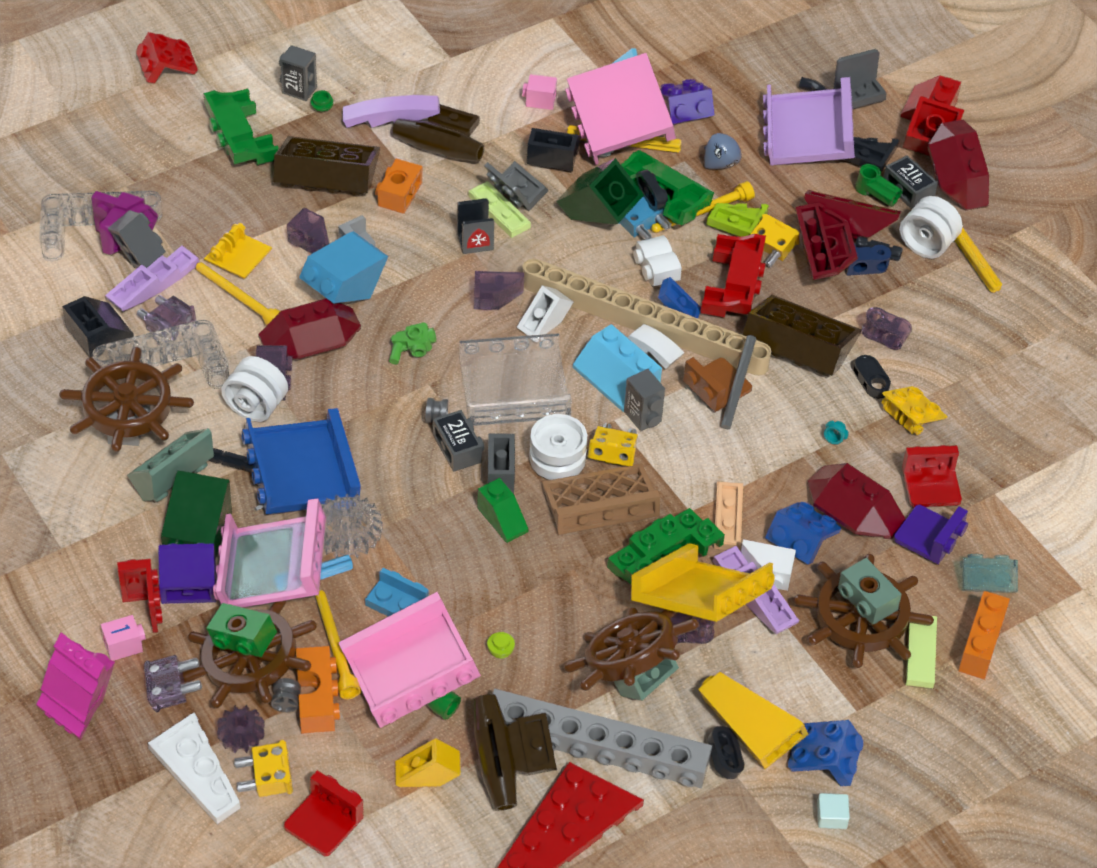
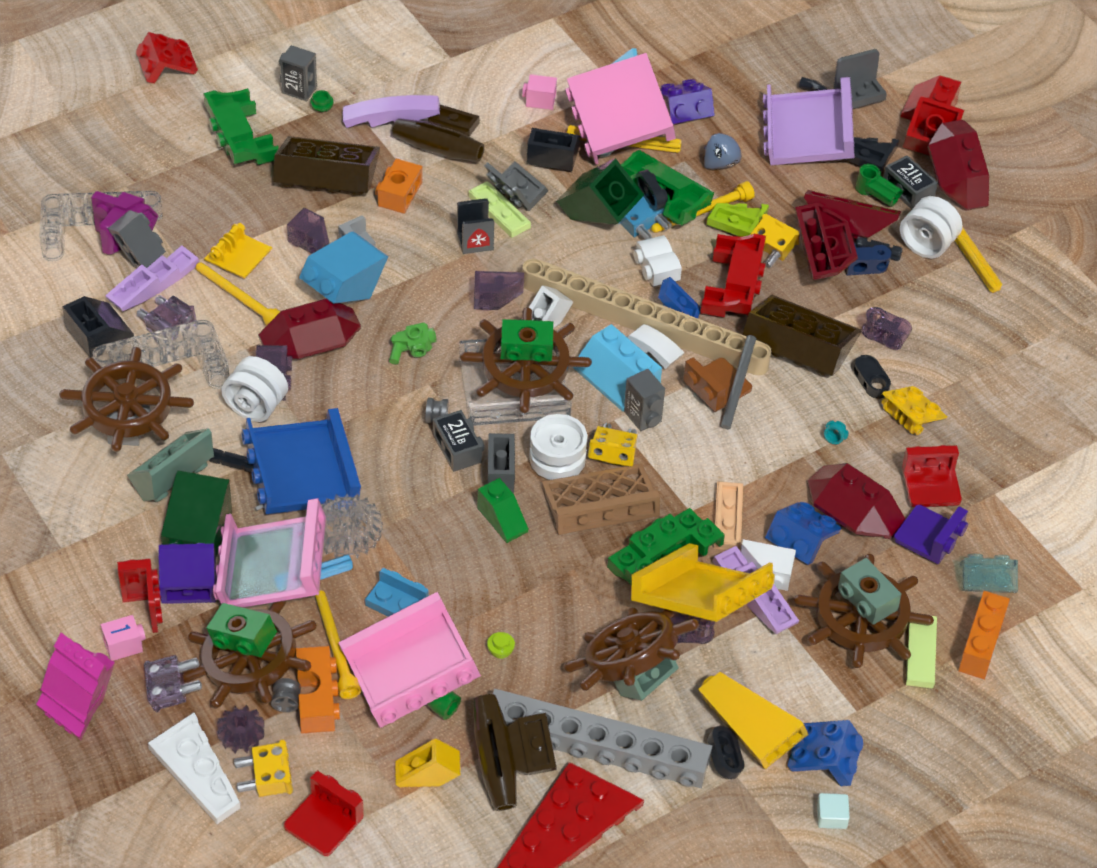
none -> reddish brown brick [460,307,592,413]

